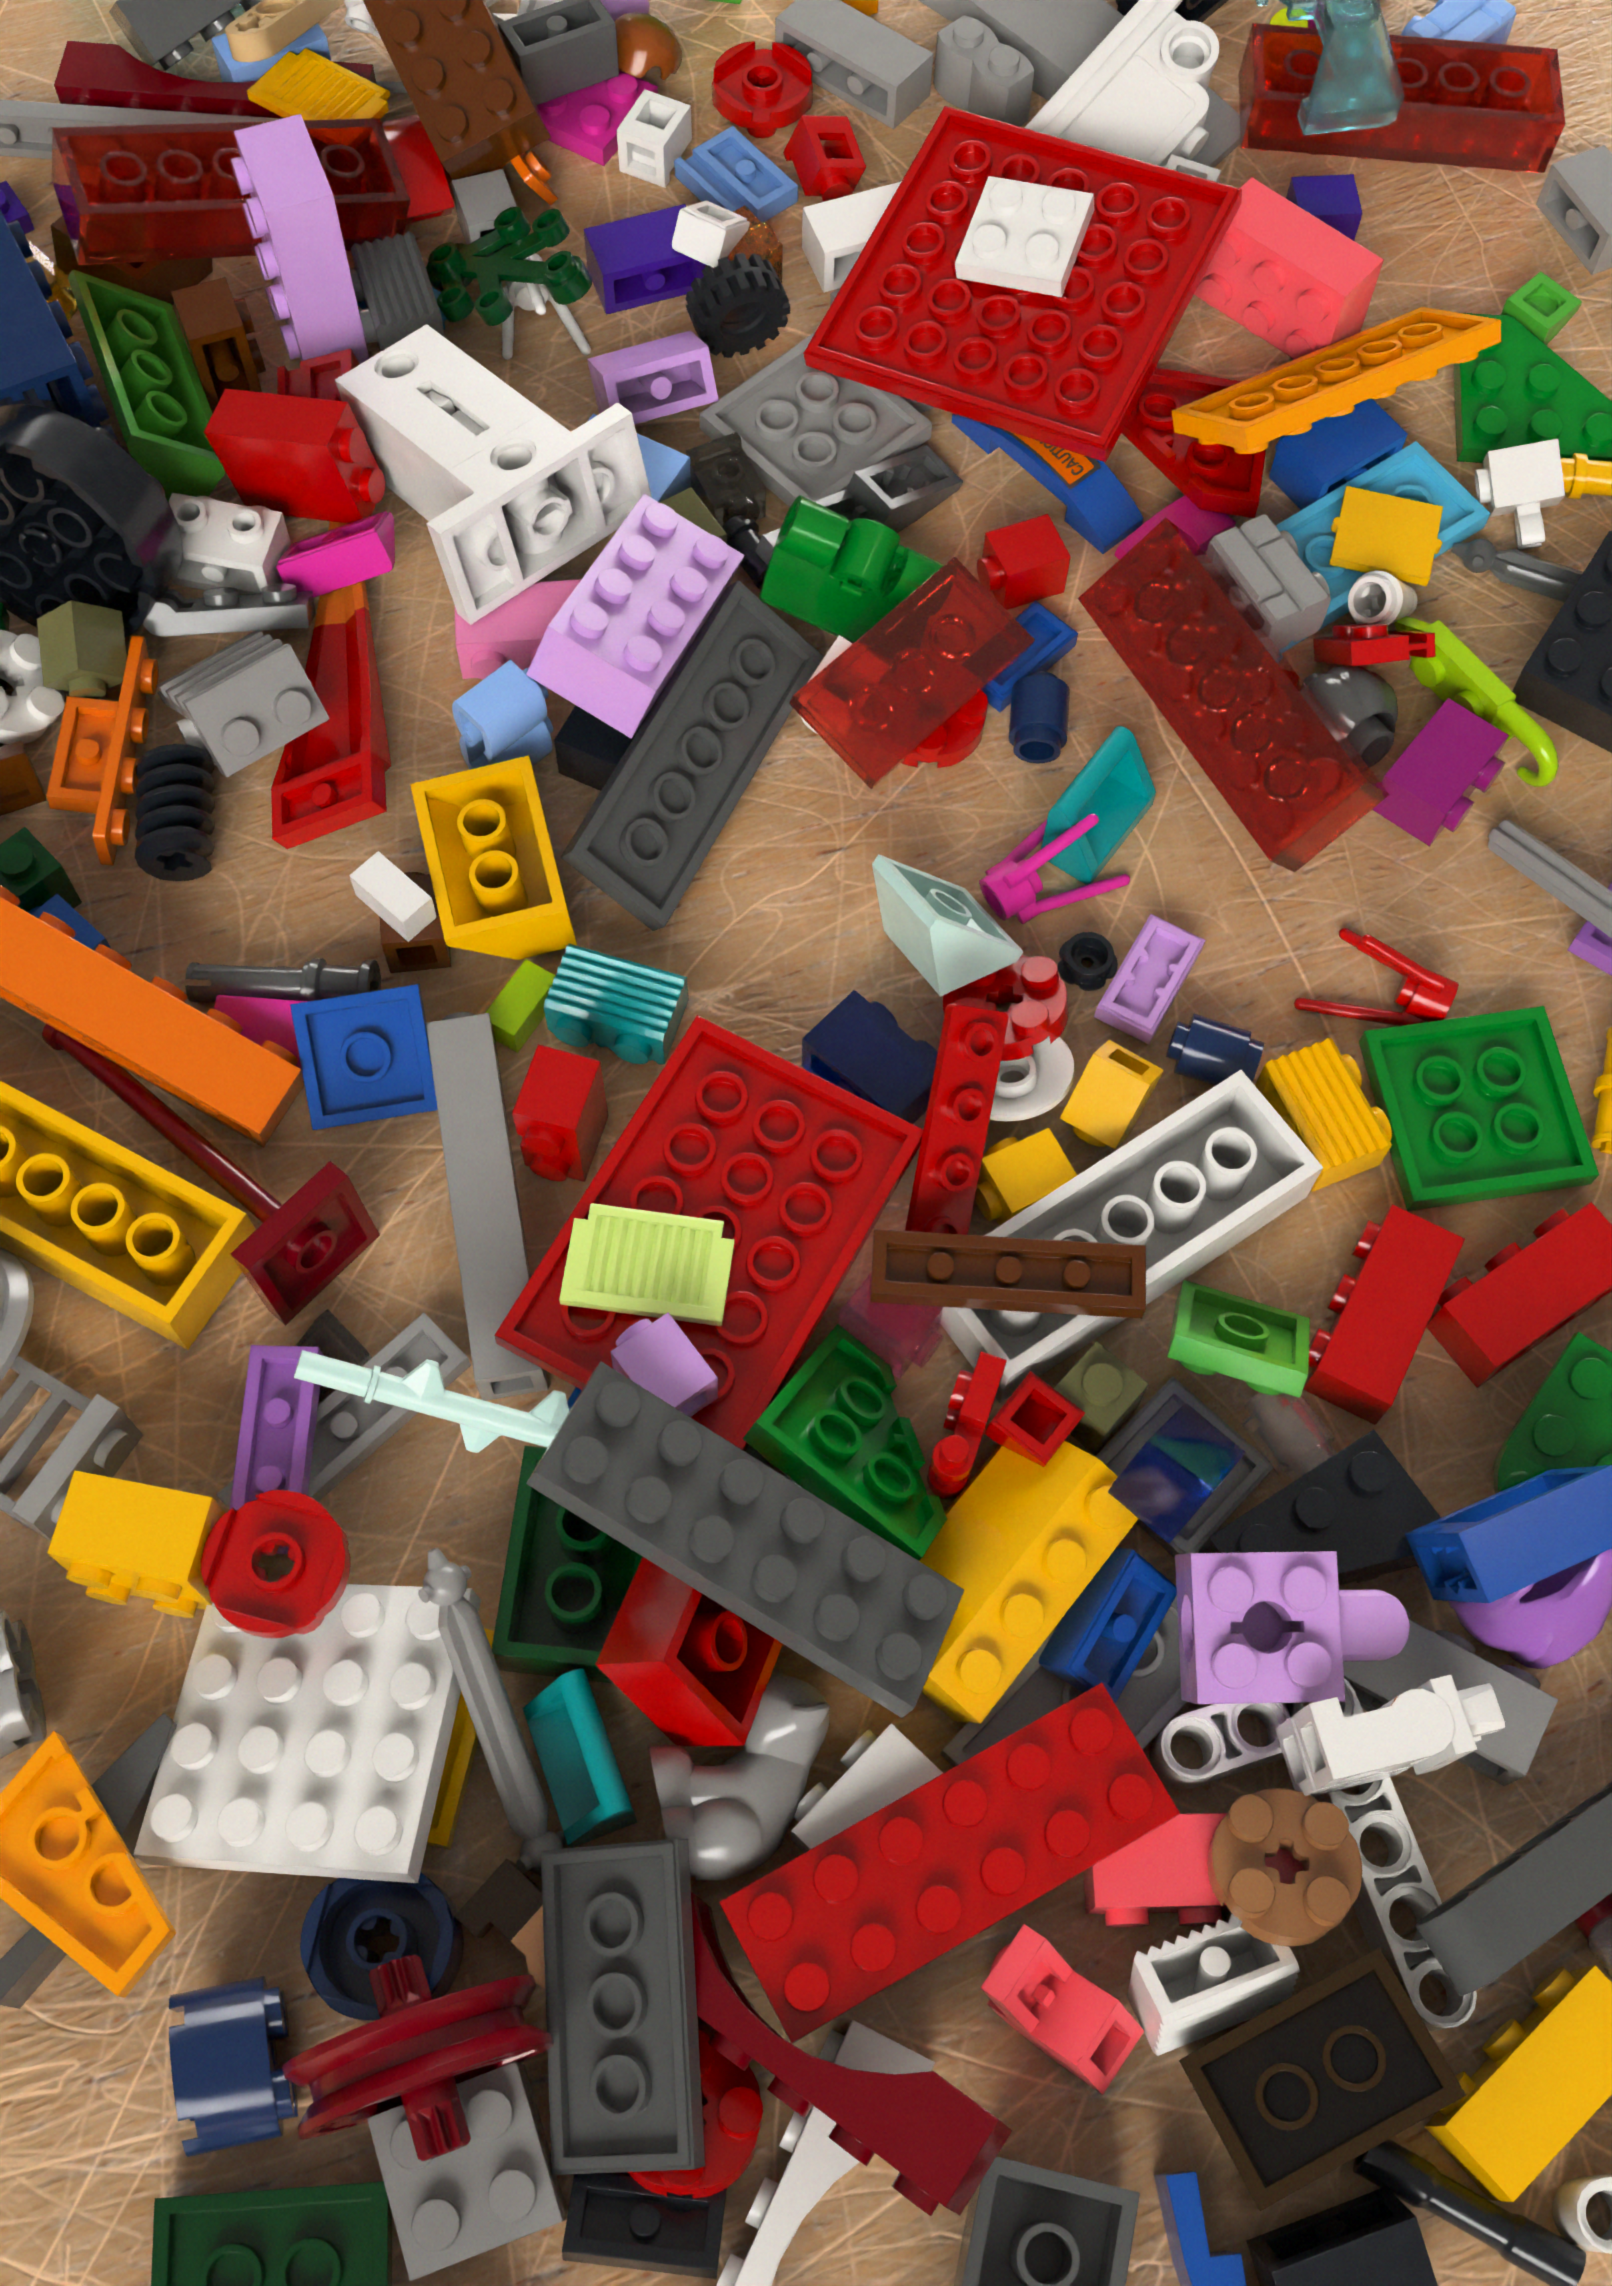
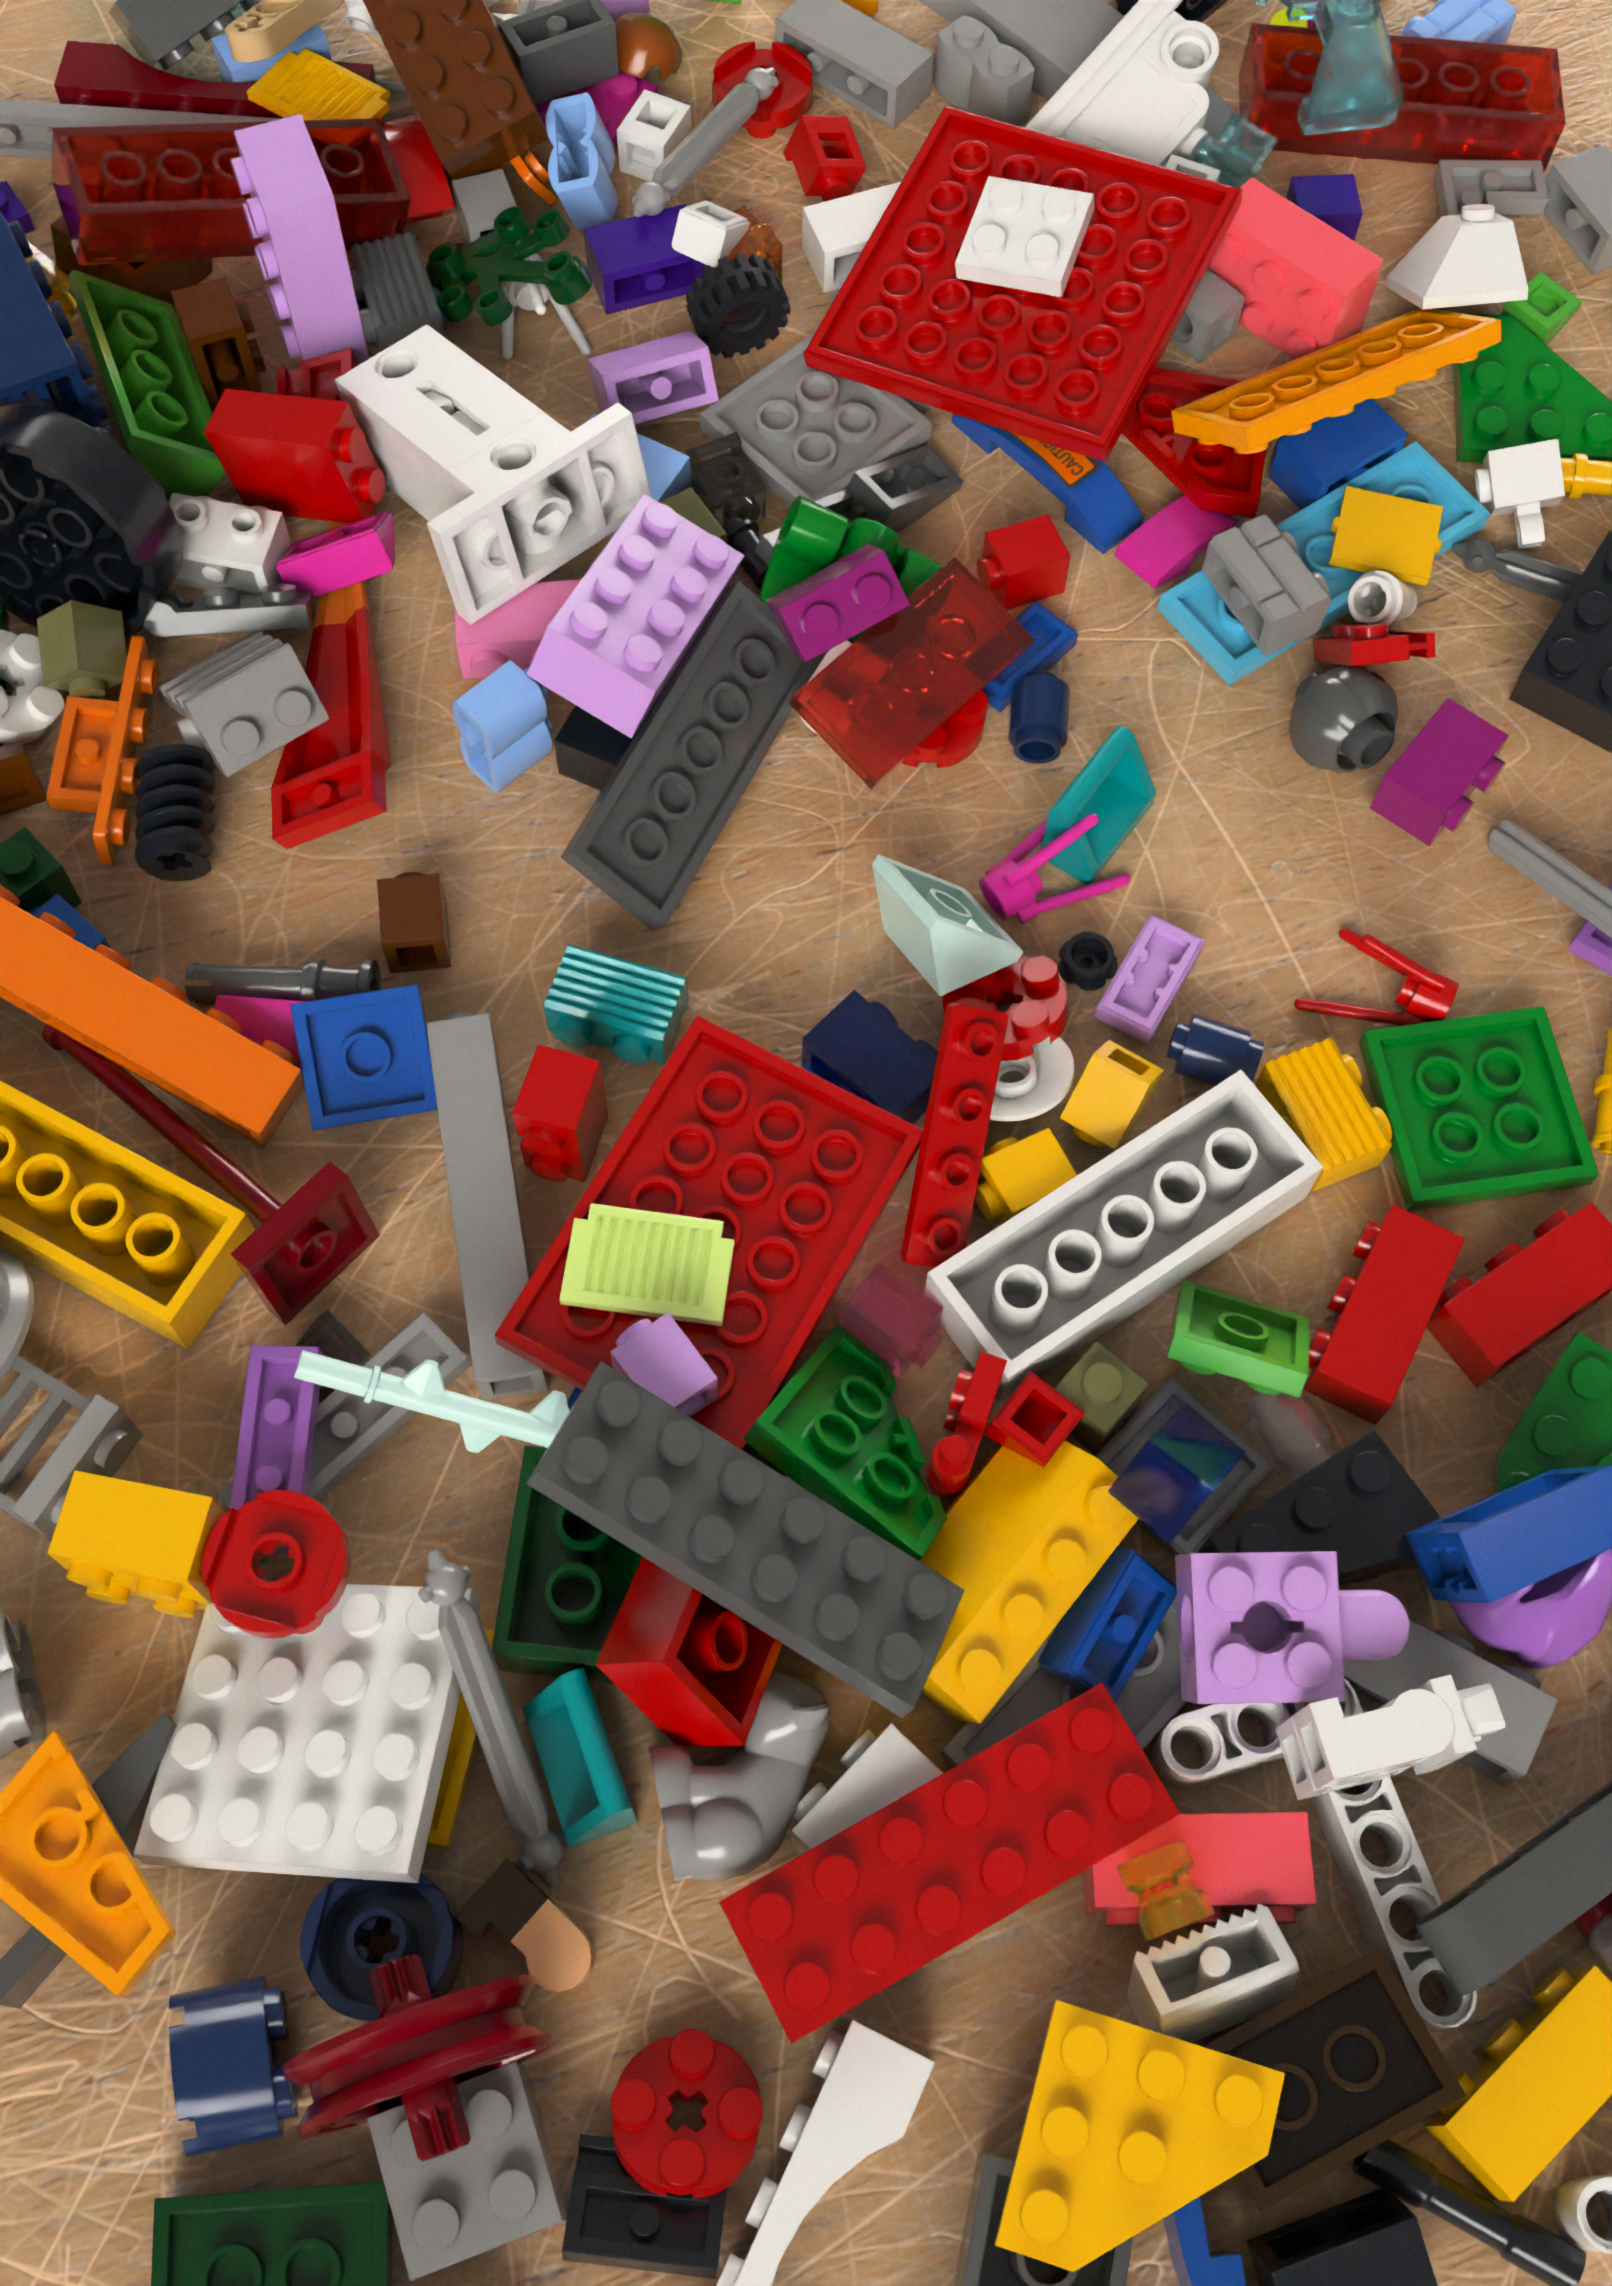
white piece [349,851,437,942] -> none
yellow slope [410,755,577,960] -> none
lime piece [485,959,556,1053] -> none
dark grey tile [541,1839,705,2175] -> none
medium blue plate [674,126,798,234] -> none
dark red arch [691,1892,1012,2216] -> none
reddish brown plate [870,1229,1146,1319] -> none
coral brick [980,1924,1144,2095] -> none
clear red brick [1078,517,1390,872] -> none
medium nougat plate [1207,1788,1362,1947] -> none
lime plate [1394,616,1559,787] -> none
none -> light blue brick [546,93,618,230]
none -> light grey wheel [632,67,778,217]
none -> magenta brick [766,544,910,662]
none -> yellow plate [994,2000,1285,2272]
none -> clear yellow wheel [1116,1840,1216,1942]
none -> light grey brick [1170,268,1245,363]
none -> clear light blue brick [1193,113,1278,188]
none -> white slope [1386,204,1529,310]
none -> light grey plate [1434,160,1549,218]

